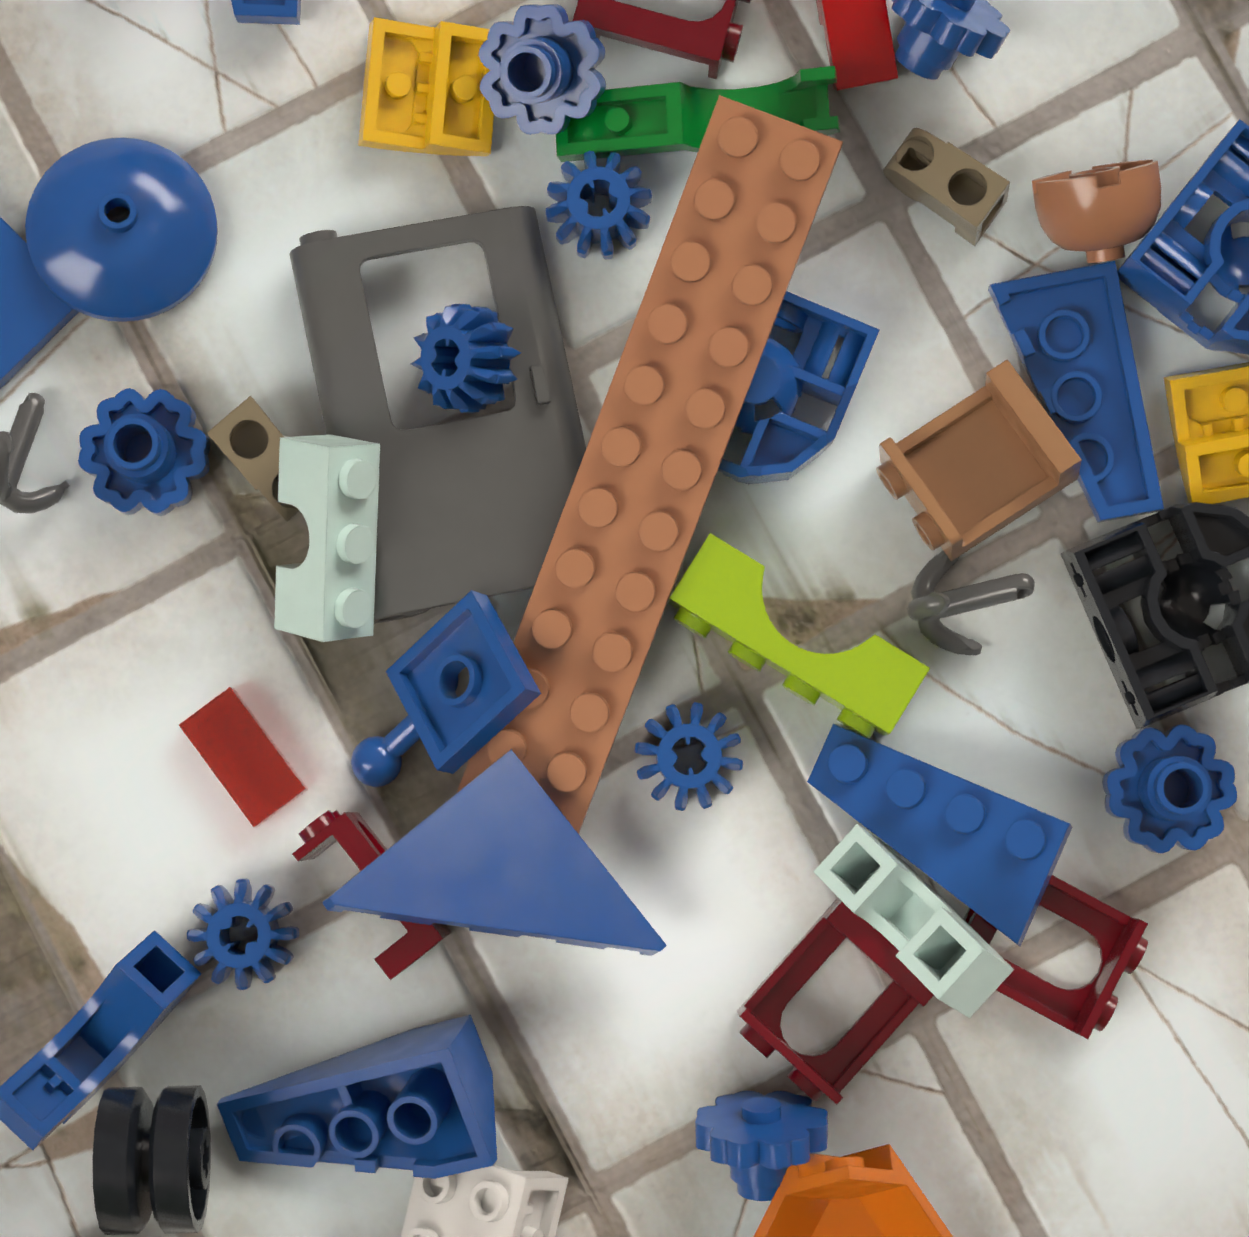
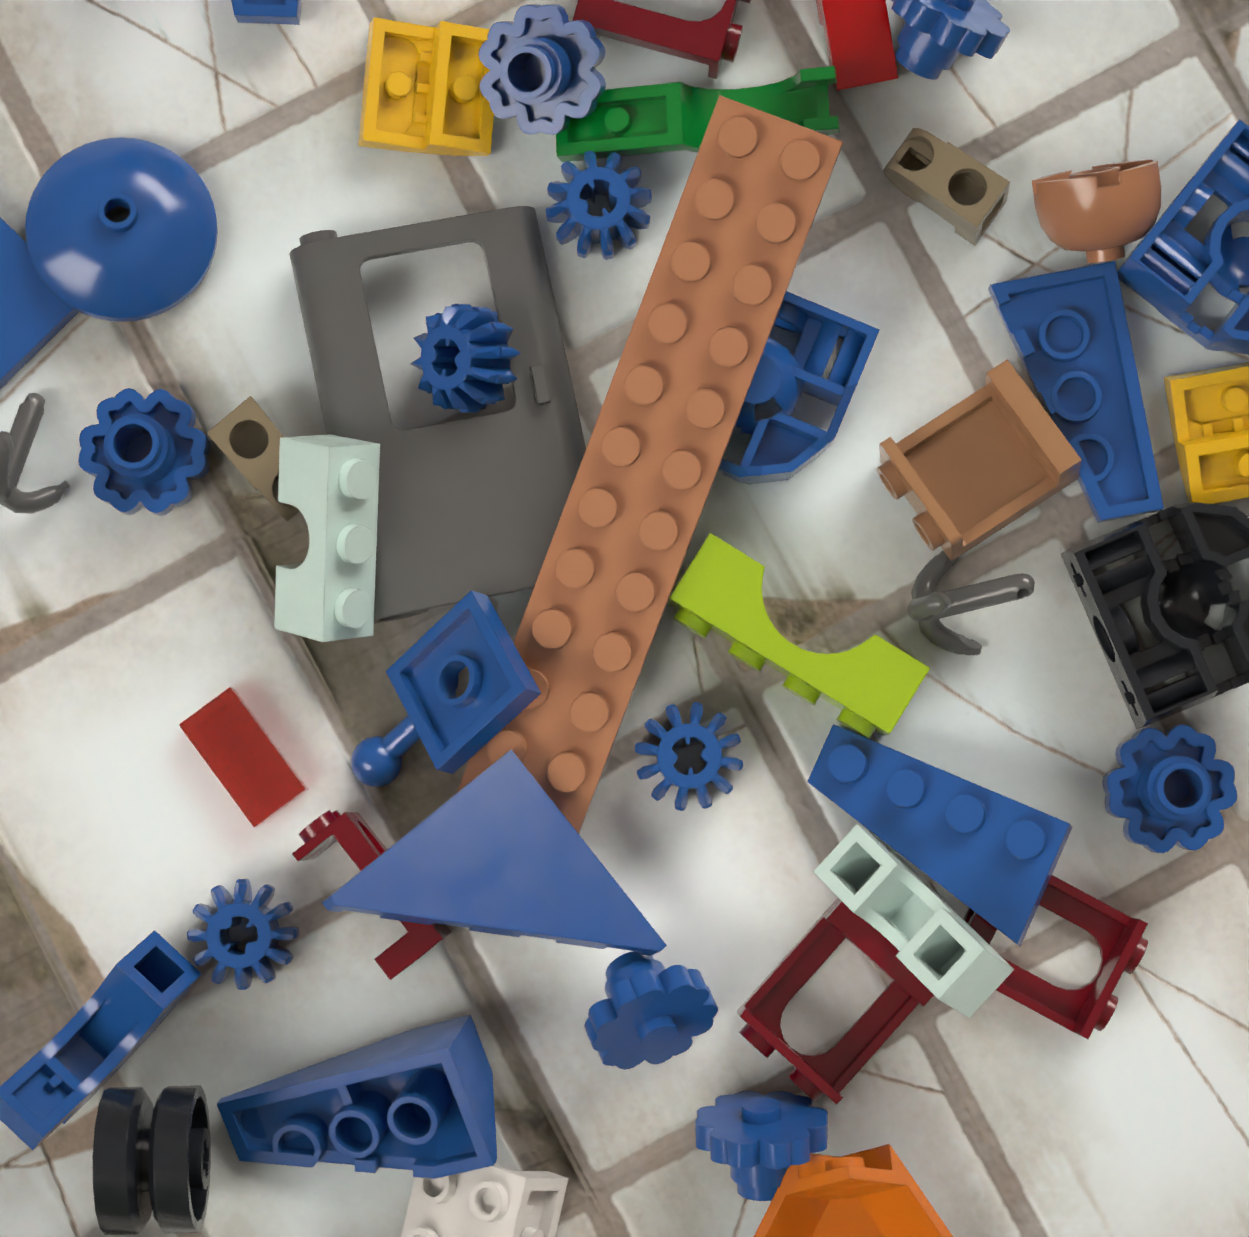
none -> blue plant [584,951,718,1070]

